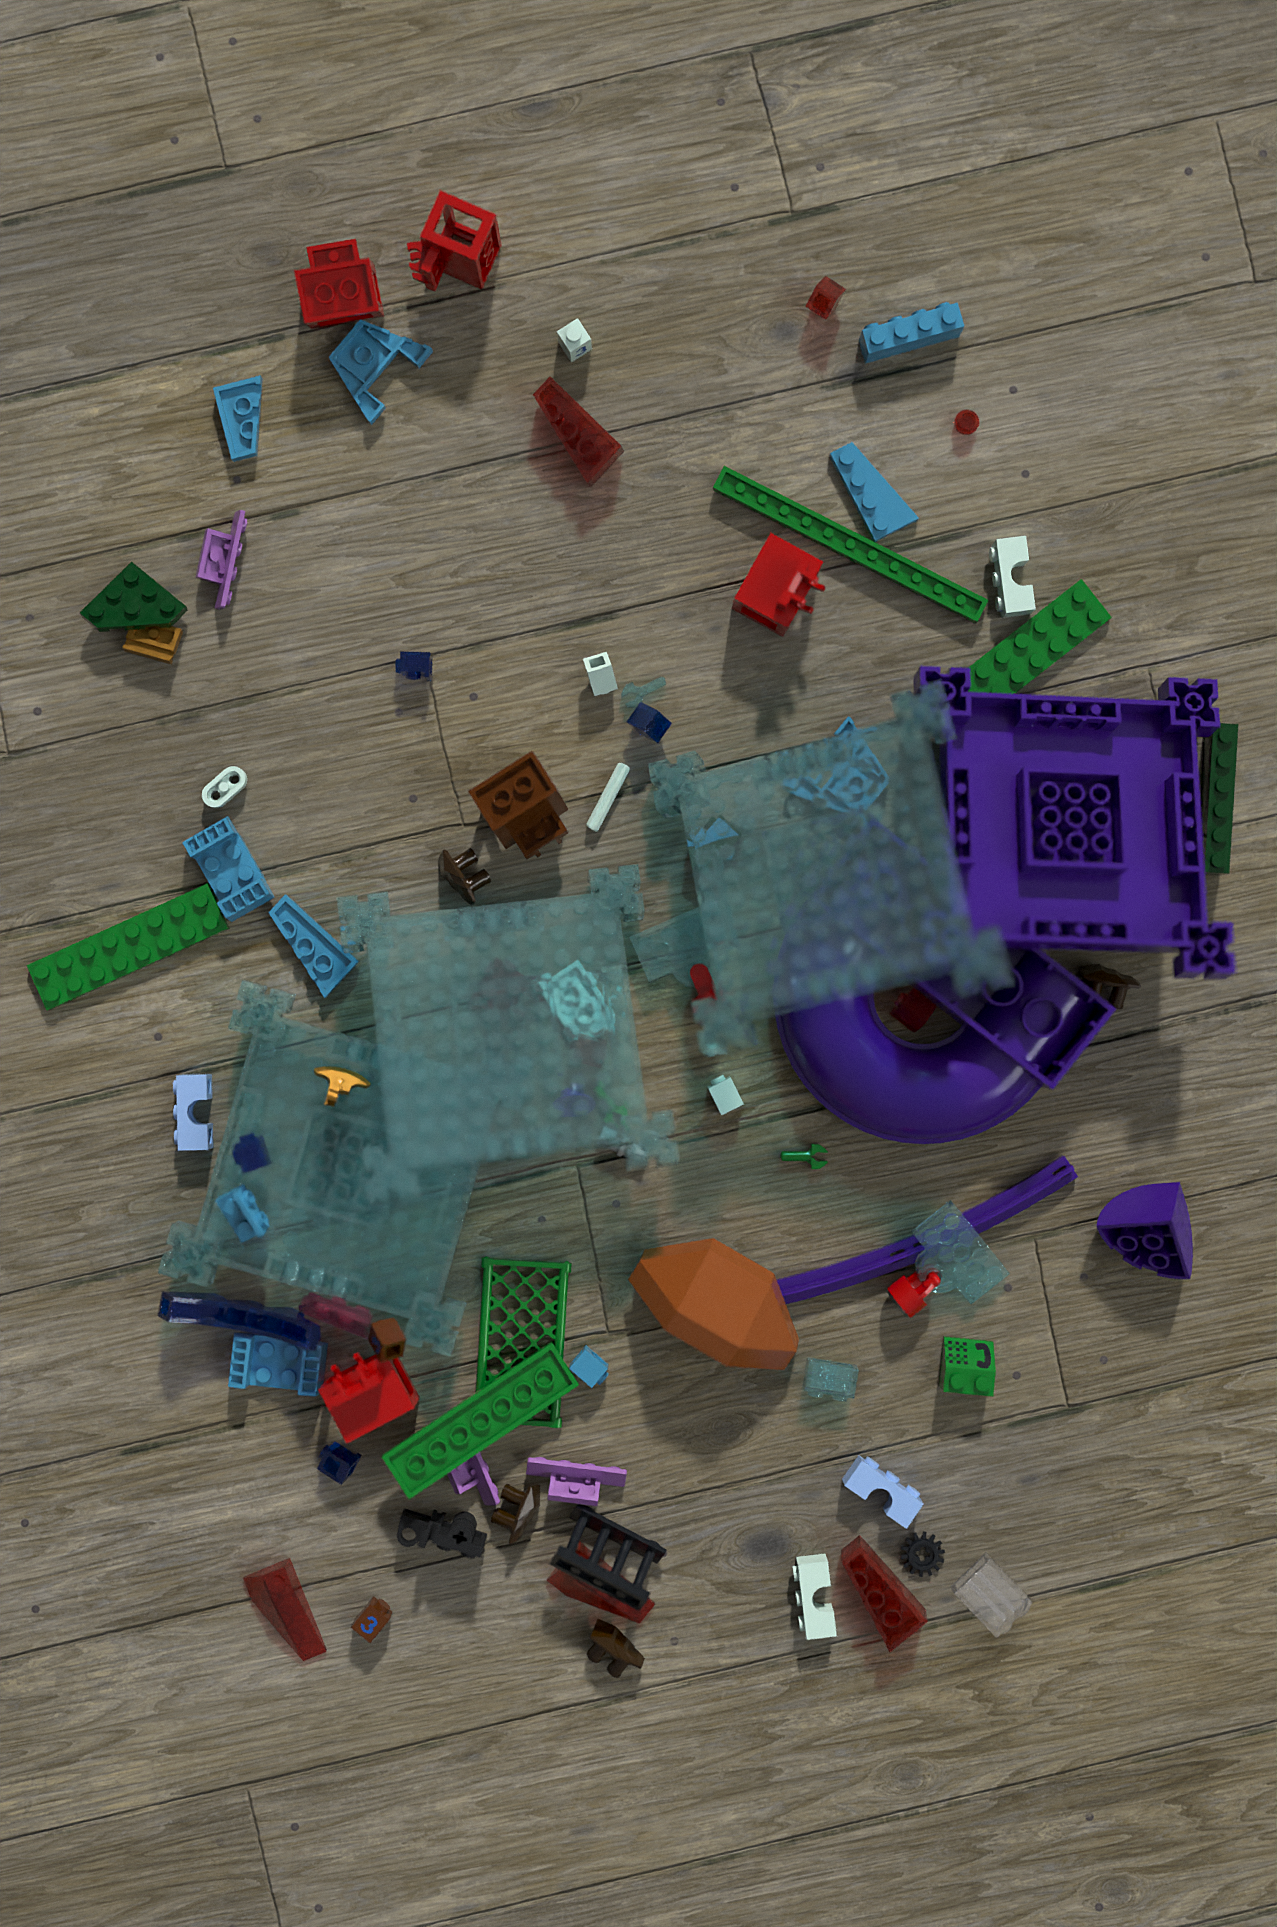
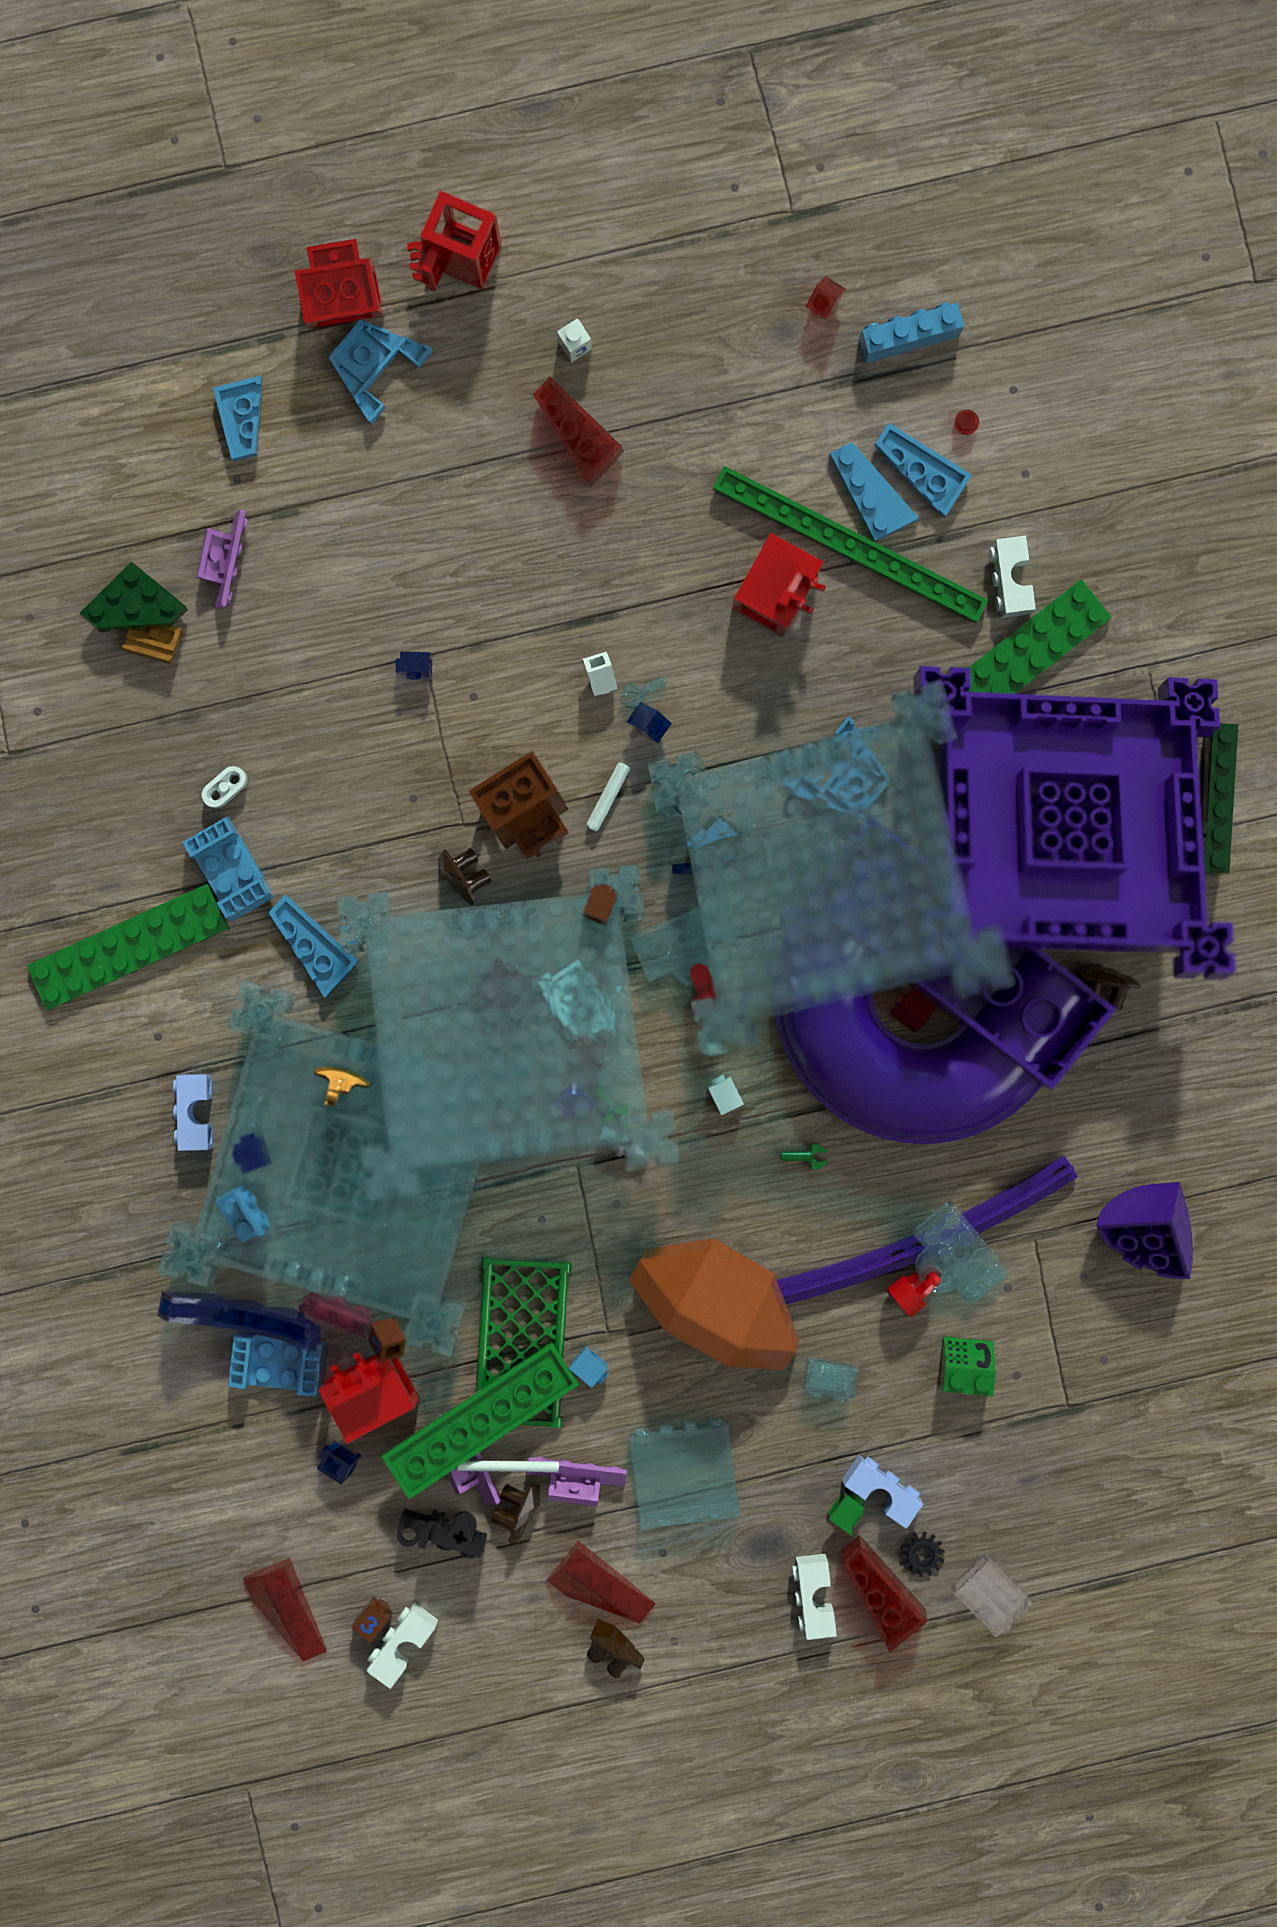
black fence [549,1504,667,1611] -> none
none -> light aqua arch [366,1602,438,1689]
none -> light aqua bar [458,1461,559,1472]
none -> reddish brown brick [582,884,618,927]
none -> clear light blue panel [629,1418,740,1529]
none -> clear blue tile [672,862,698,875]
none -> green window [827,1489,865,1537]
none -> dark azure wing [874,422,972,519]

